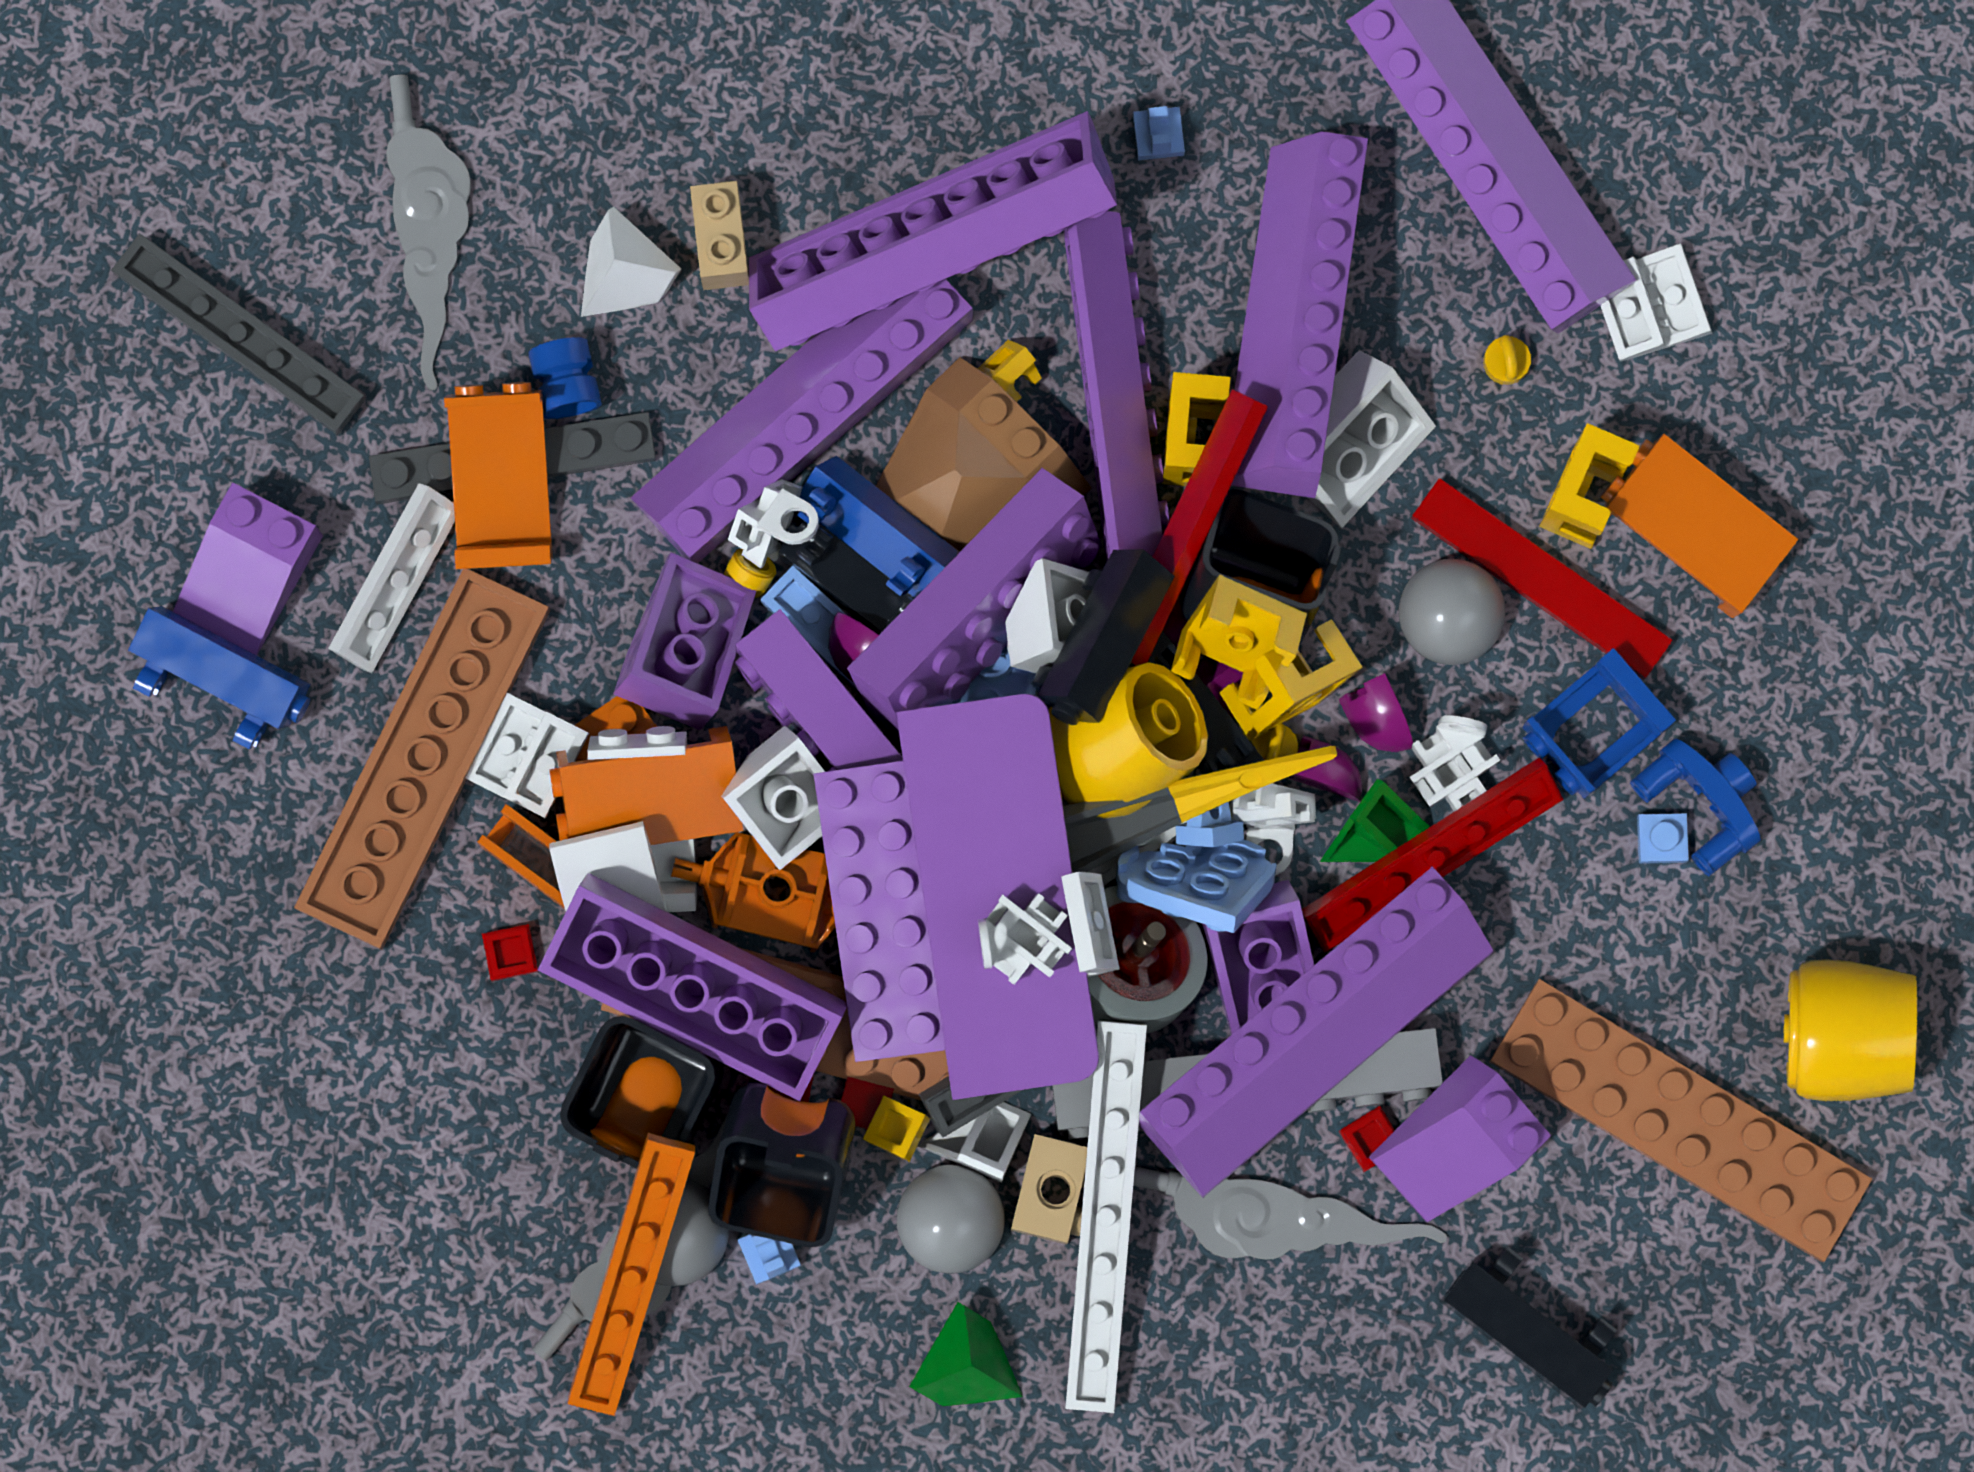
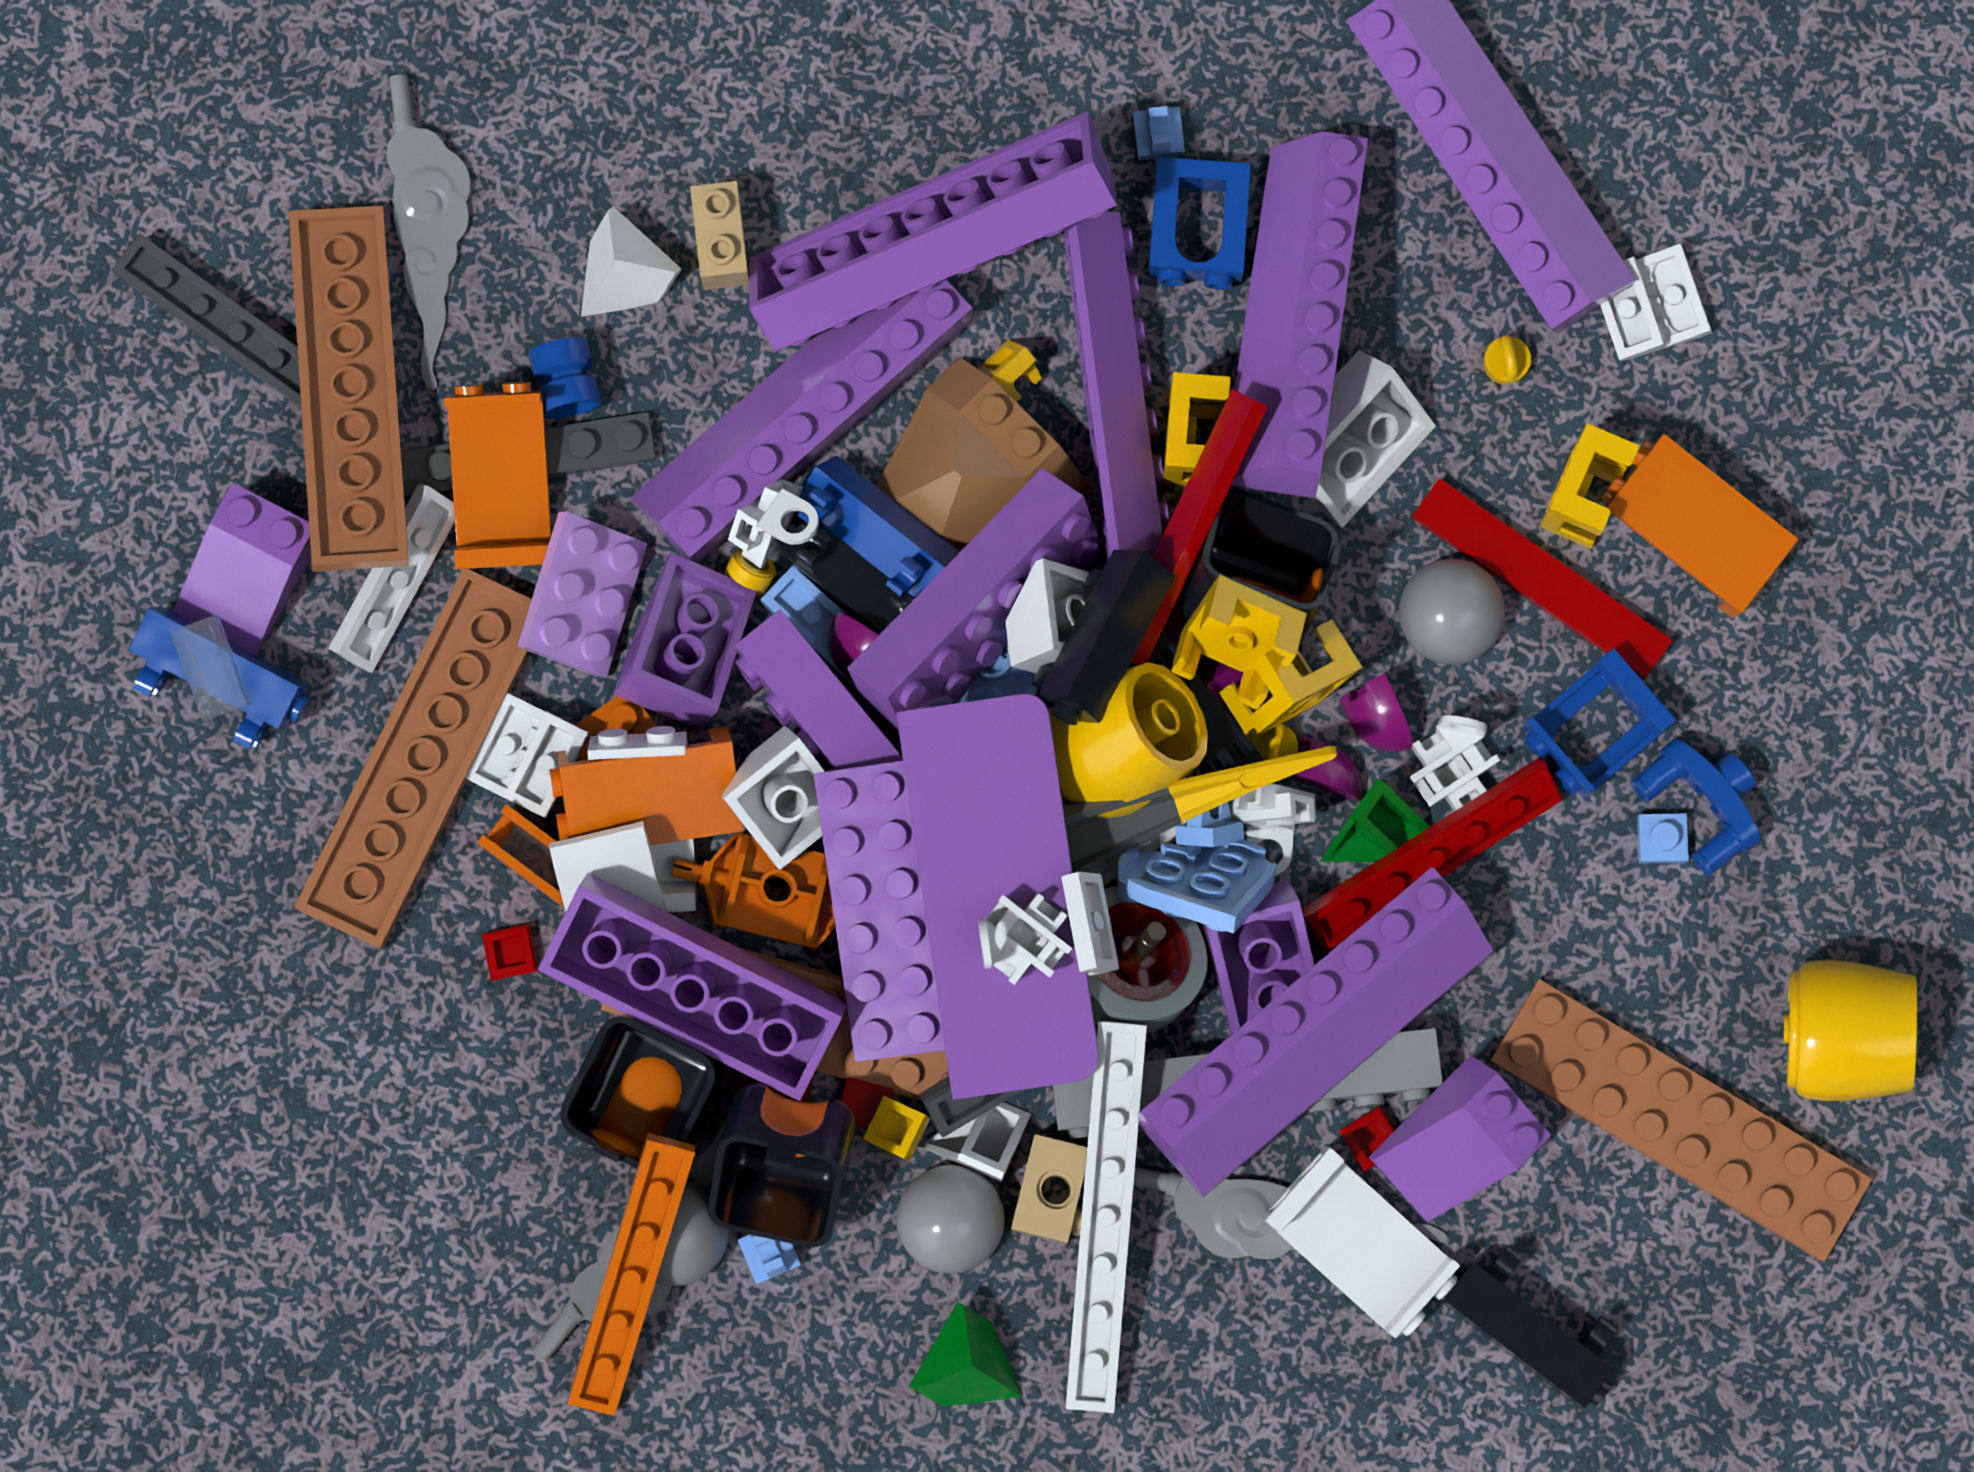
none -> clear tile [170,615,251,722]
none -> nougat plate [289,206,409,572]
none -> lavender plate [517,512,648,678]
none -> blue panel [1148,157,1251,290]
none -> white panel [1261,1146,1460,1338]

